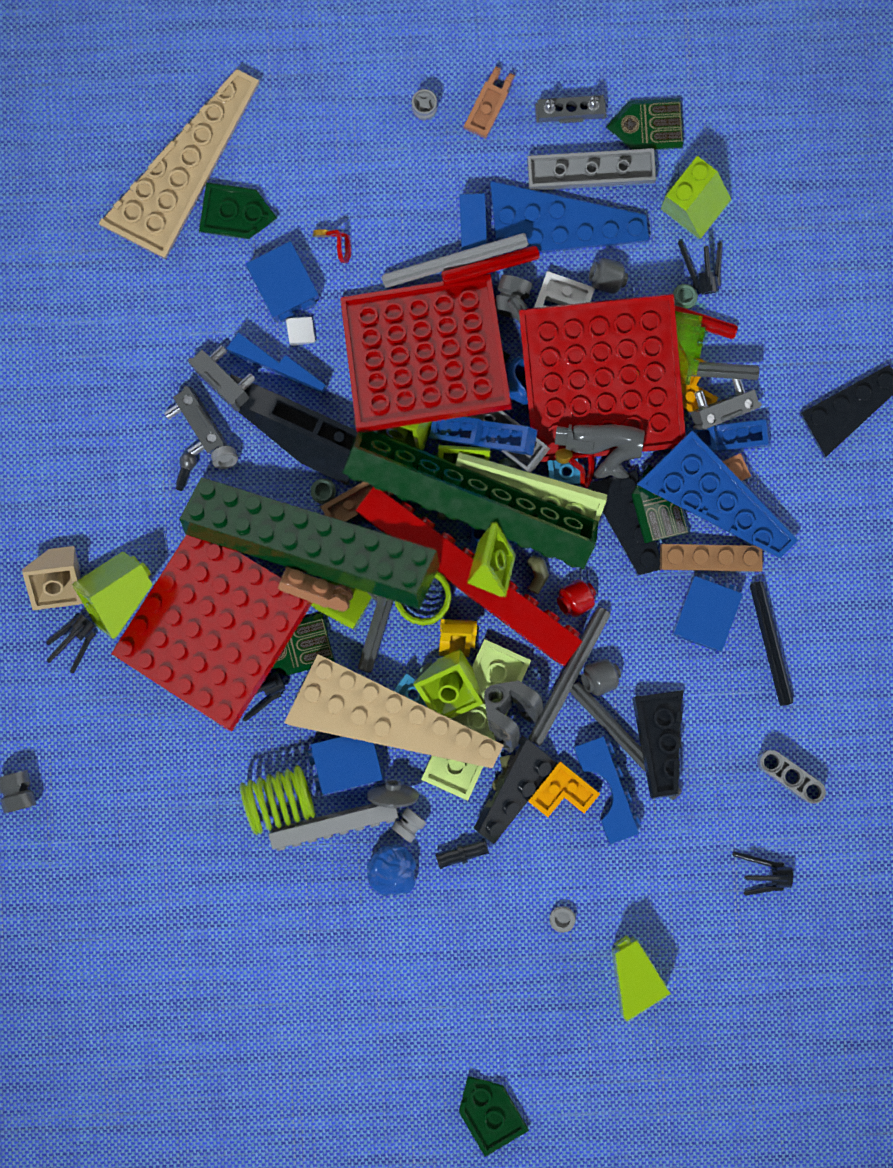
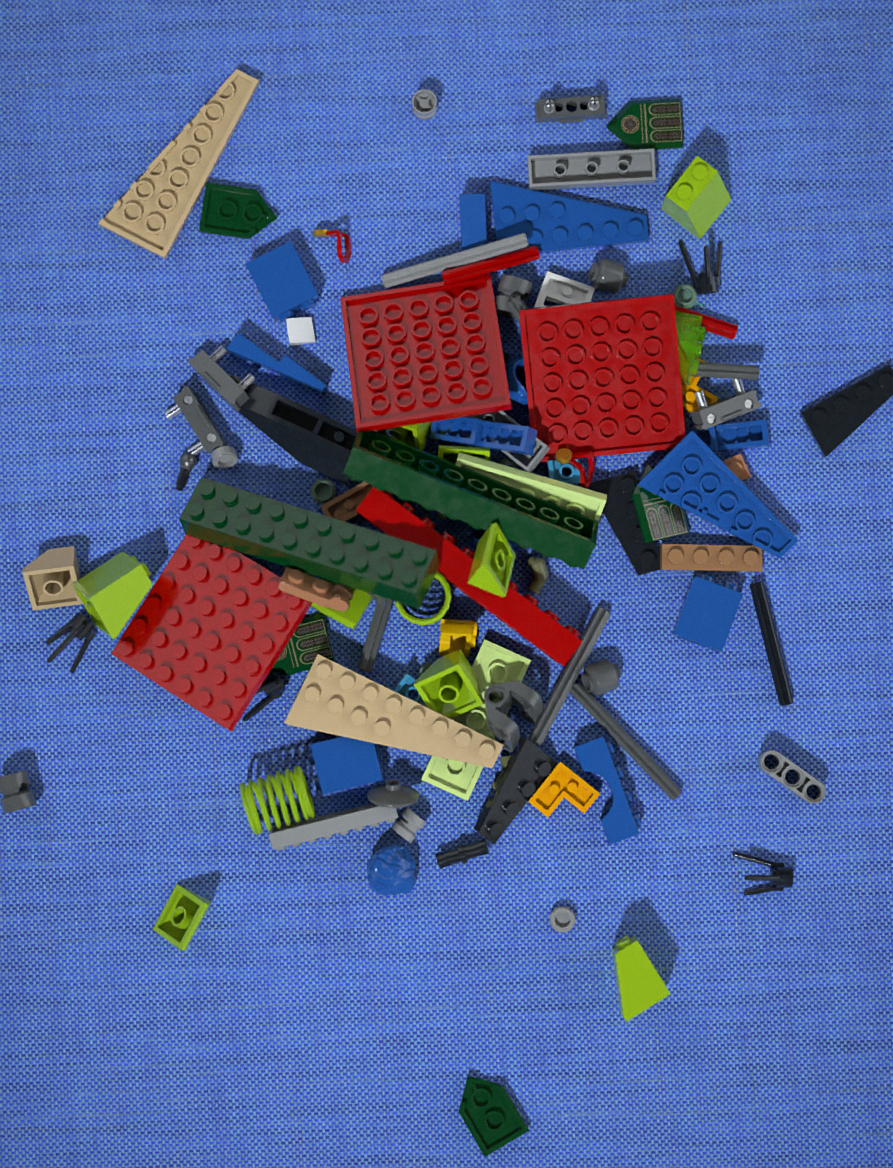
nougat hinge [464,66,515,139] -> none
dark grey piece [555,424,644,479] -> none
red head [557,579,596,617] -> none
black wing [632,690,683,799] -> none
none -> lime slope [152,884,212,951]

